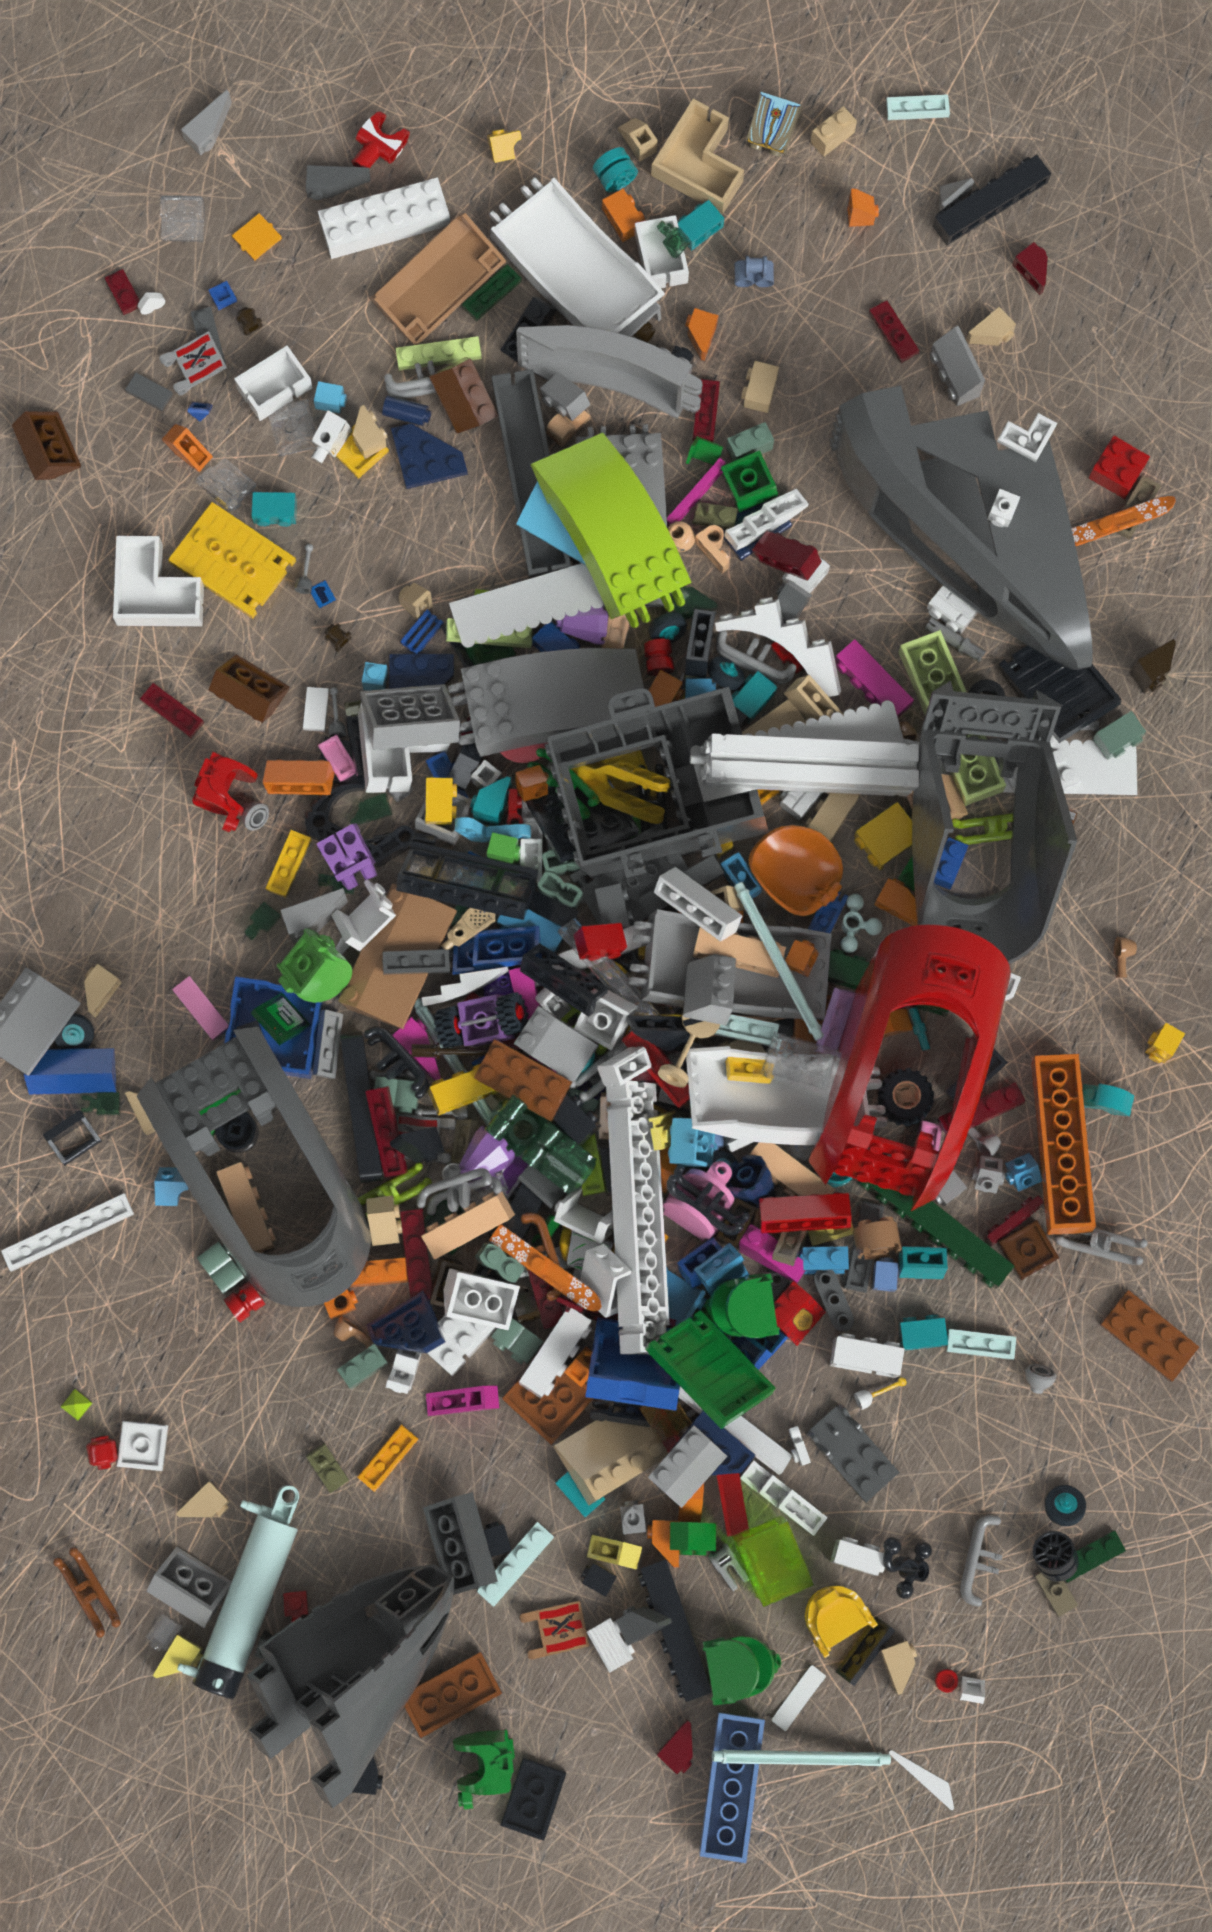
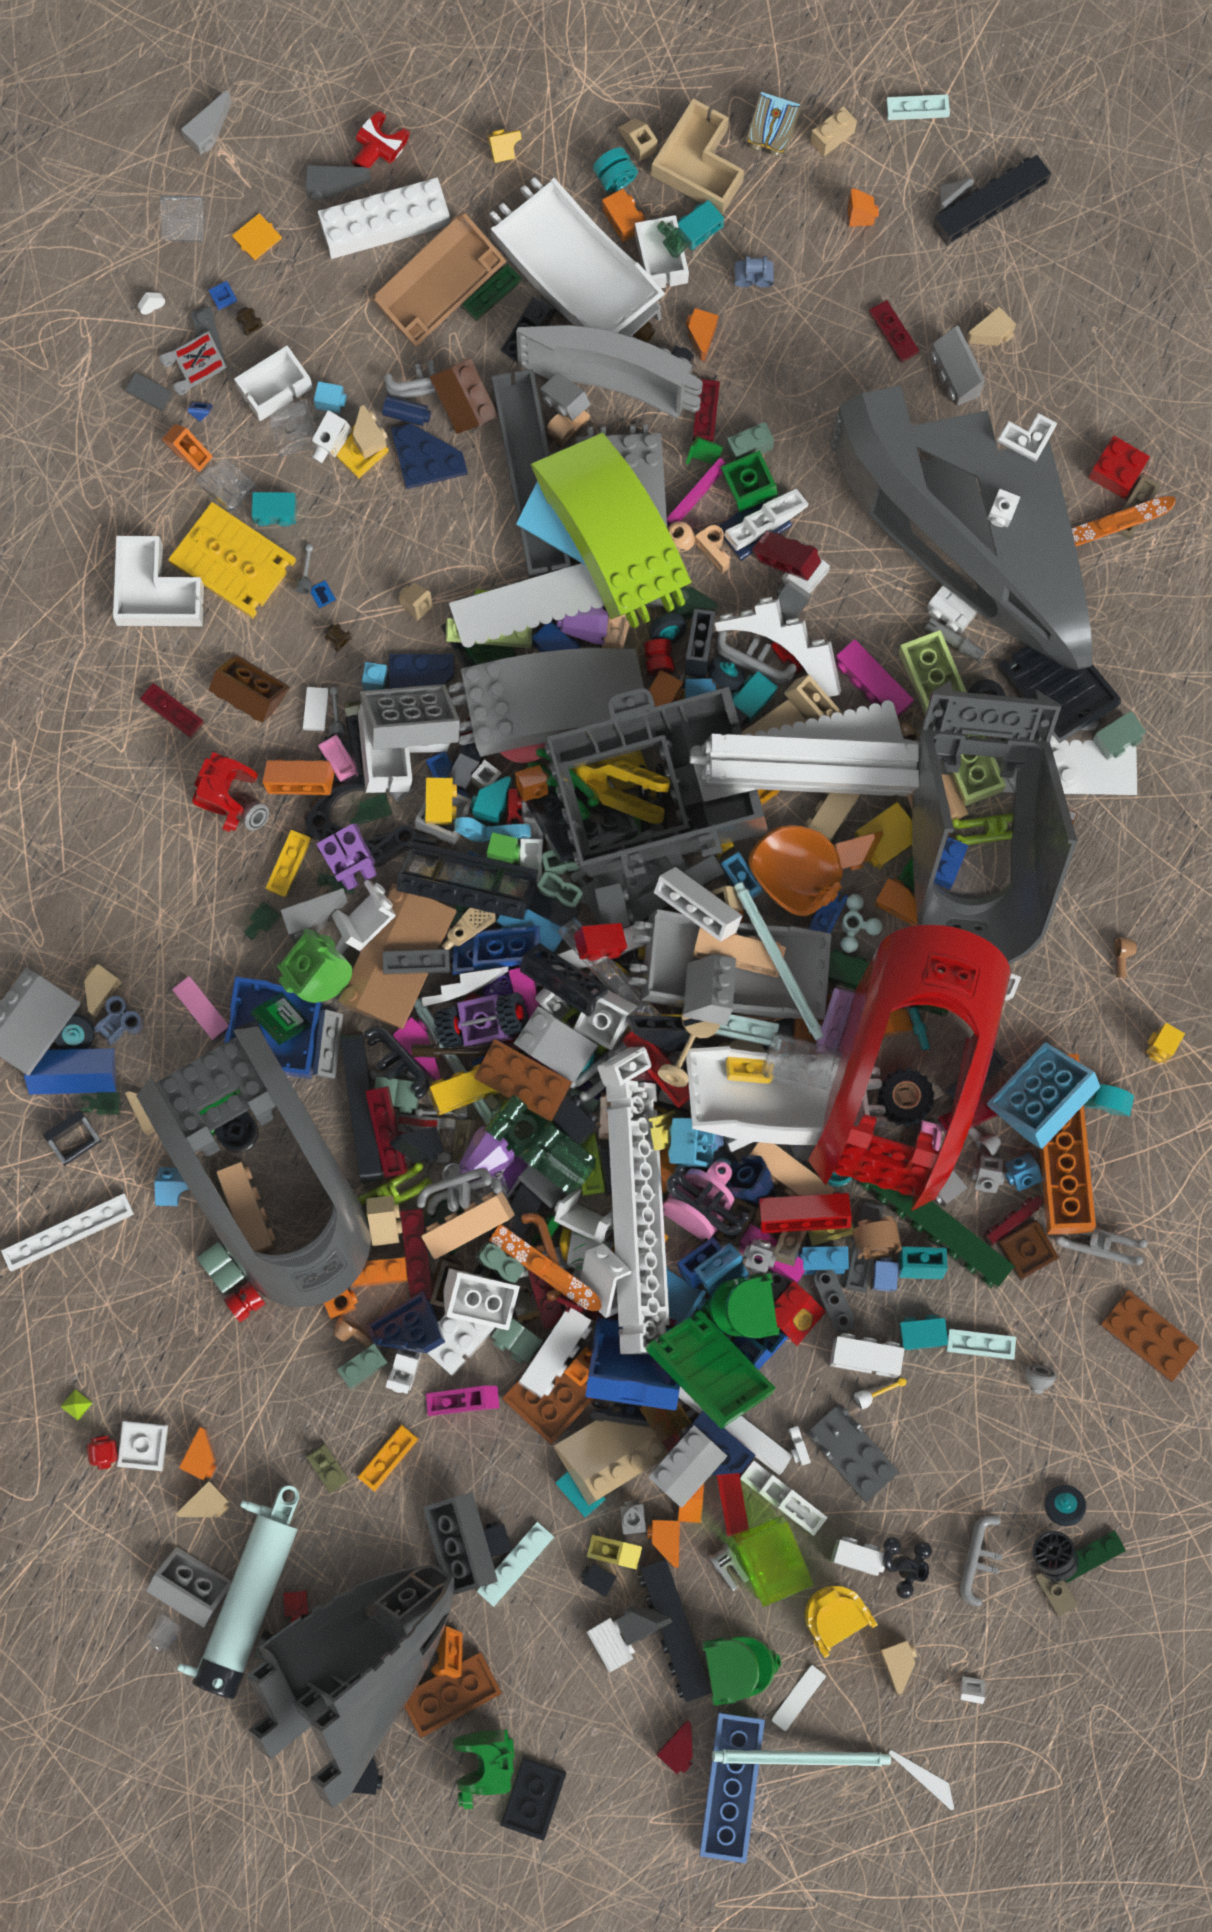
reddish brown slope [12,411,81,480] -> none
dark orange piece [53,1547,121,1638] -> none
dark red plate [104,269,140,315] -> none
light yellow slope [153,1634,203,1678] -> none
yellowish green plate [396,336,482,371] -> none
blue tile [400,610,444,654] -> none
flag [520,1601,589,1660] -> none
green brick [670,1522,716,1556] -> none
olive plate [692,502,738,530] -> none
tan brick [741,361,779,413] -> none
white brick [779,791,823,821] -> none
orange brick [785,940,819,977] -> none
black plate [835,1617,895,1686] -> none
red tile [935,1669,958,1693] -> none
dark red slope [1012,242,1048,295] -> none
dark brown slope [1130,639,1176,694] -> none
none -> sand blue piece [94,996,144,1045]
none -> orange slope [179,1427,217,1481]
none -> orange tile [430,1626,463,1678]
none -> light grey brick [743,1239,777,1274]
none -> orange slope [835,831,883,871]
none -> medium azure slope [987,1042,1100,1149]

